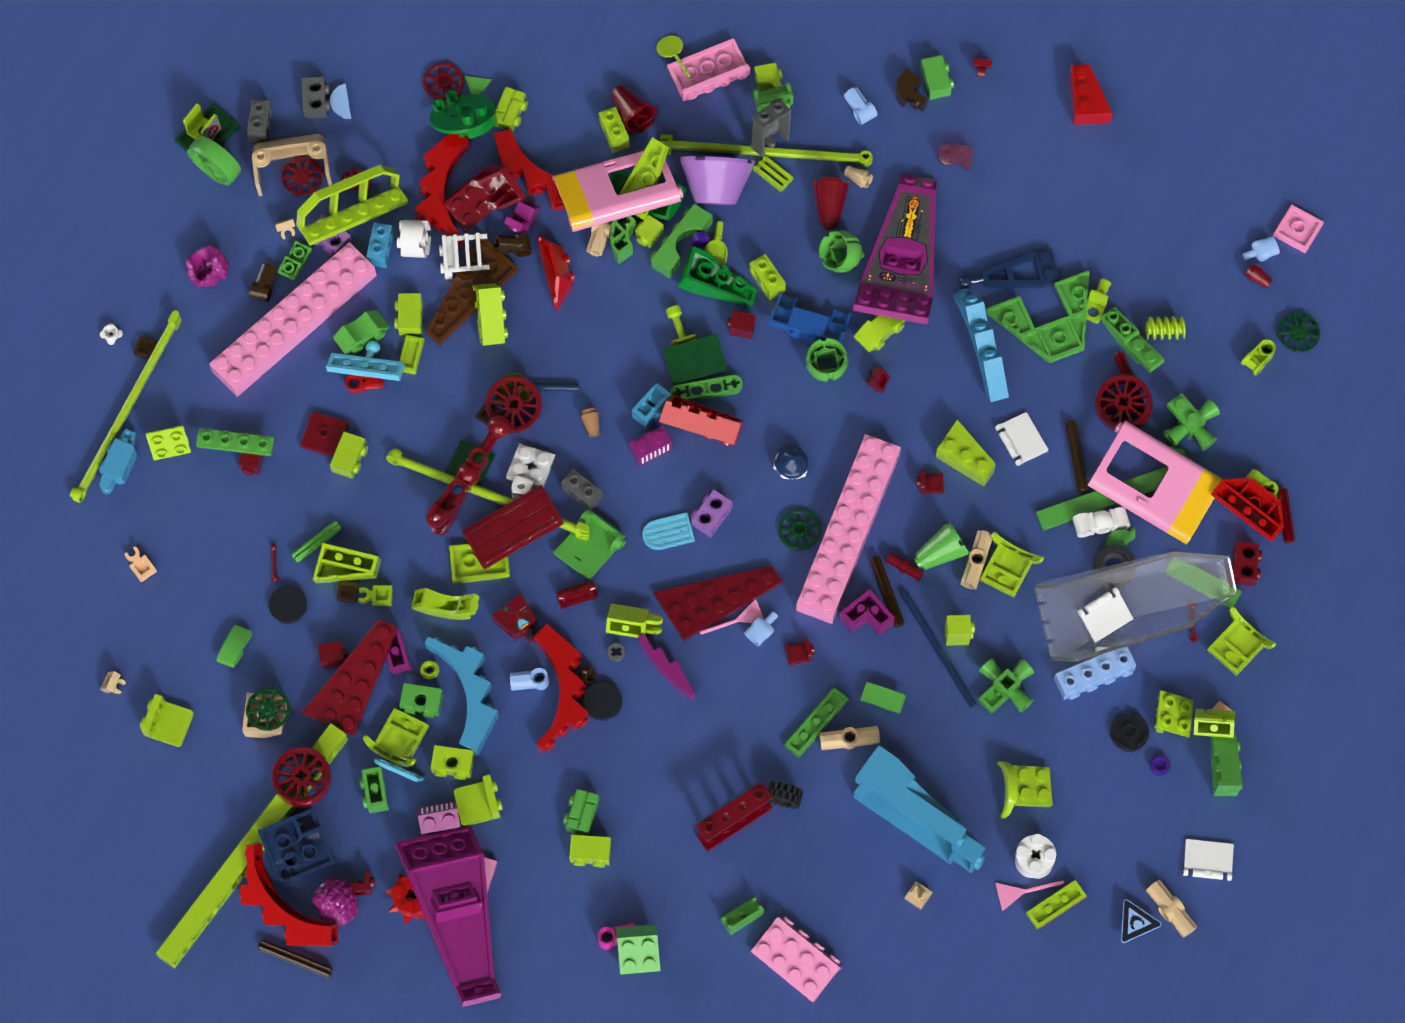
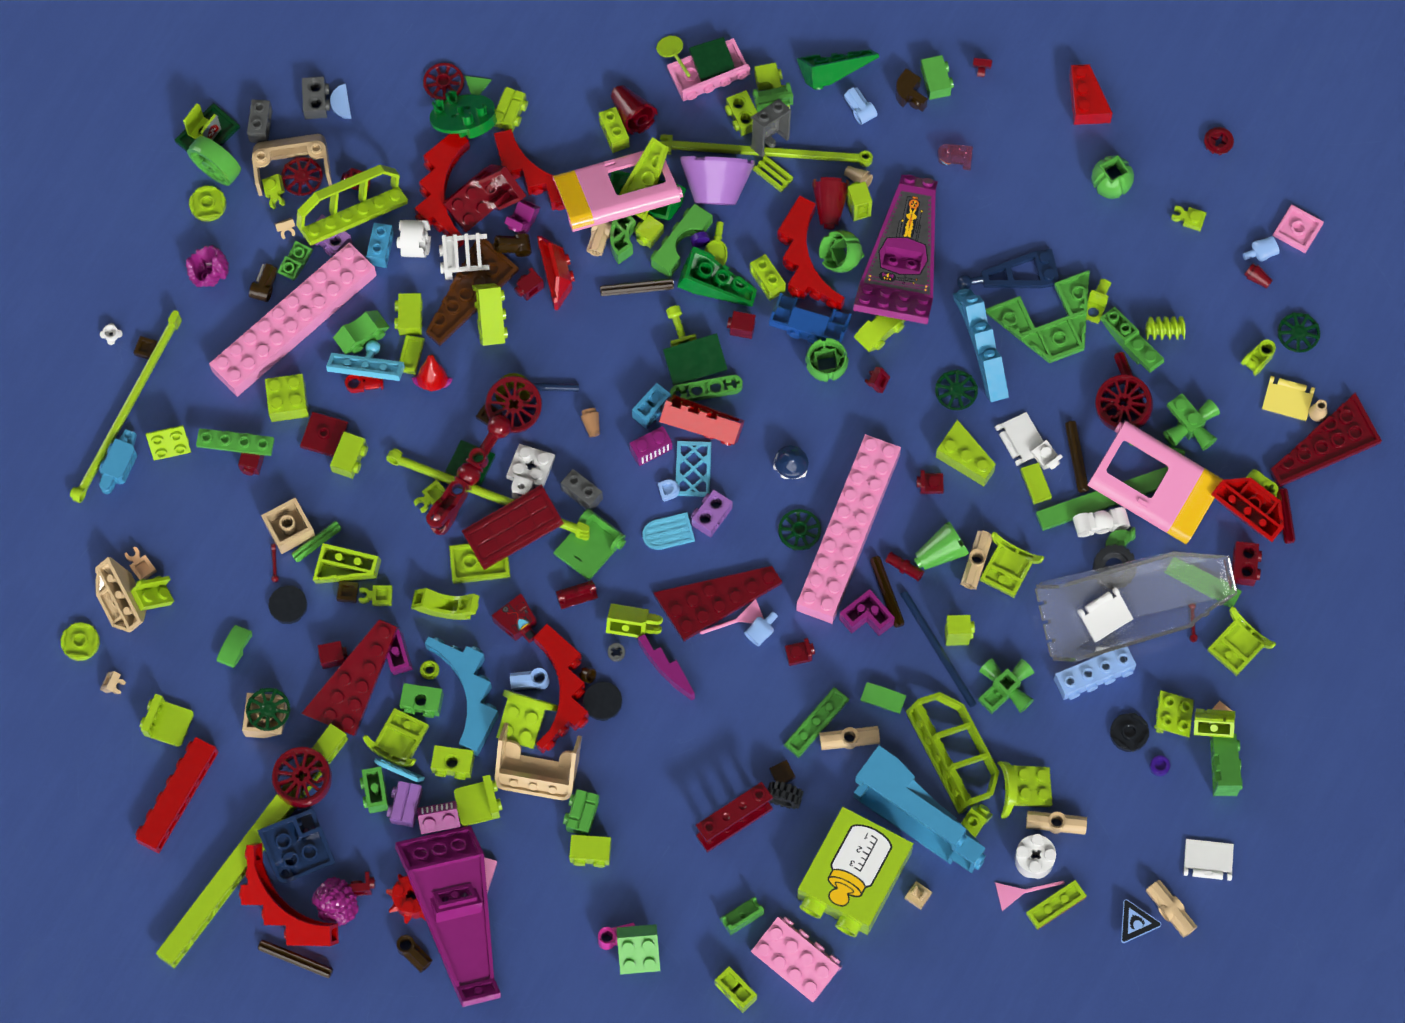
none -> lime tile [60,622,100,661]
none -> tan wedge [95,557,146,632]
none -> lime bracket [130,576,174,611]
none -> red brick [135,737,219,854]
none -> lime tile [189,185,226,222]
none -> tan brick [261,498,315,554]
none -> lime plate [262,174,285,209]
none -> lime brick [265,374,309,422]
none -> medium lavender brick [387,781,423,828]
none -> dark brown piece [397,935,433,973]
none -> red hat [412,355,452,391]
none -> lime plate [414,480,445,513]
none -> tan windscreen [494,723,582,800]
none -> lime piece [496,689,558,749]
none -> dark red brick [514,267,544,301]
none -> axle [600,278,674,296]
none -> light blue tile [658,479,680,502]
none -> medium azure window [676,441,711,497]
none -> dark green tile [689,37,735,82]
none -> lime brick [715,966,757,1013]
none -> lime brick [724,90,758,137]
none -> dark brown tile [769,760,796,784]
none -> red arch [777,195,845,311]
none -> green wedge [797,49,879,90]
none -> lime brick [797,807,914,937]
none -> lime brick [847,182,872,221]
none -> lime plate [905,692,1000,814]
none -> dark green wheel [935,369,978,410]
none -> lime bracket [961,803,993,838]
none -> lime tile [1020,463,1052,505]
none -> tan piece [1026,811,1087,835]
none -> white bracket [1030,440,1063,470]
none -> bright green piece [1091,155,1134,199]
none -> lime plate [1171,206,1207,231]
none -> dark red gear [1204,127,1234,155]
none -> light yellow piece [1262,376,1315,421]
none -> dark red wing [1270,393,1382,488]
none -> tan cone [1309,400,1328,422]

